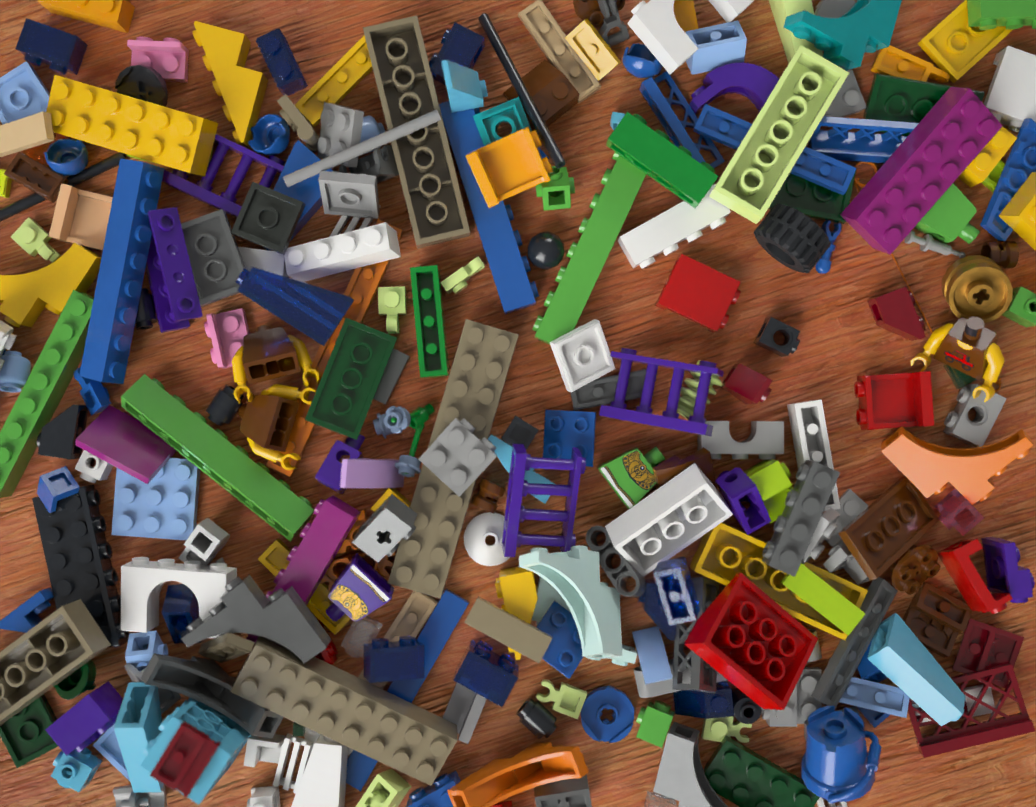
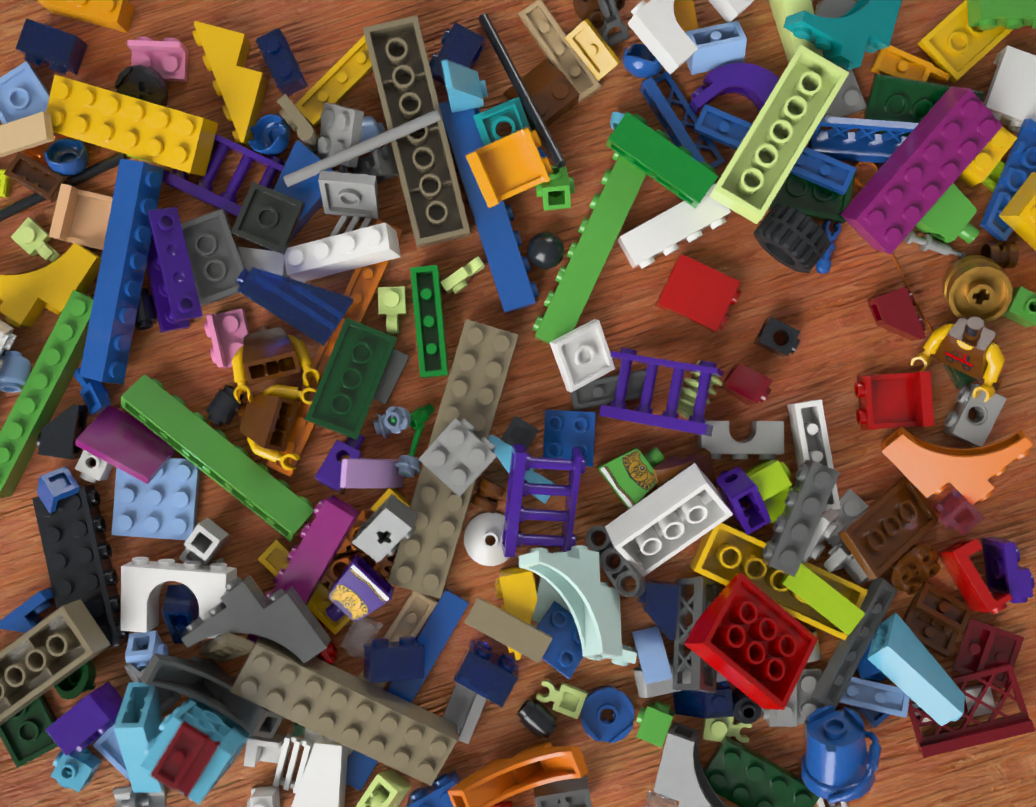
clear blue brick [653,556,700,626] -> none

